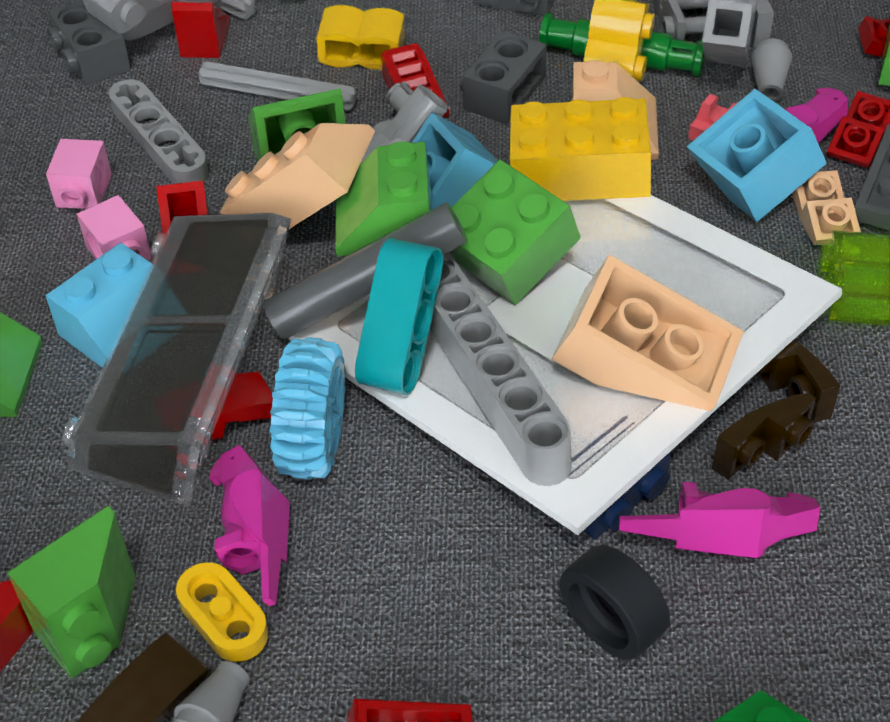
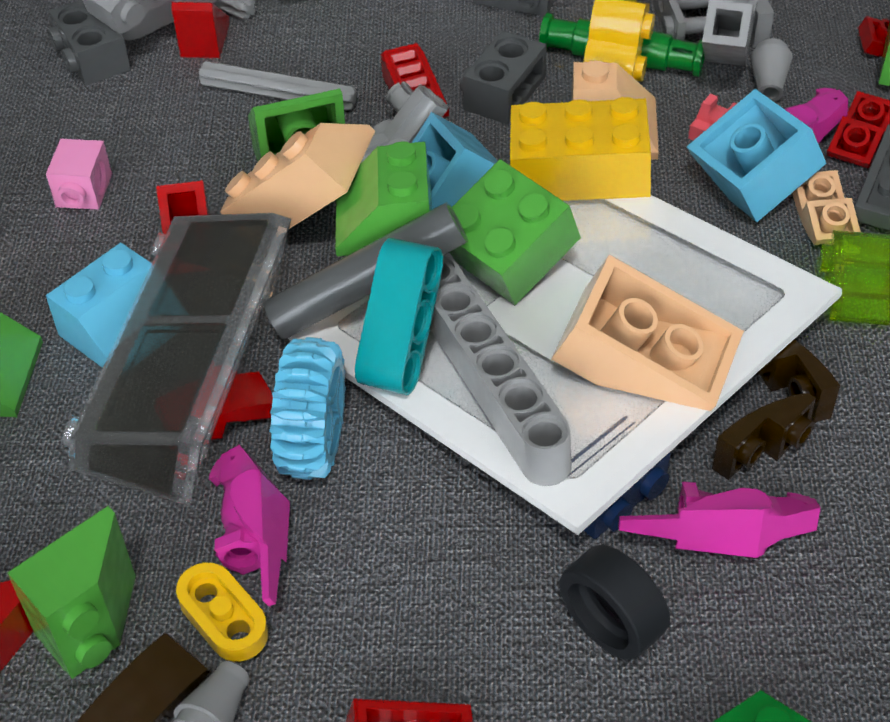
bright pink brick [77,195,152,260] -> none
light grey beam [108,79,209,184] -> none
yellow brick [317,5,405,70] -> none

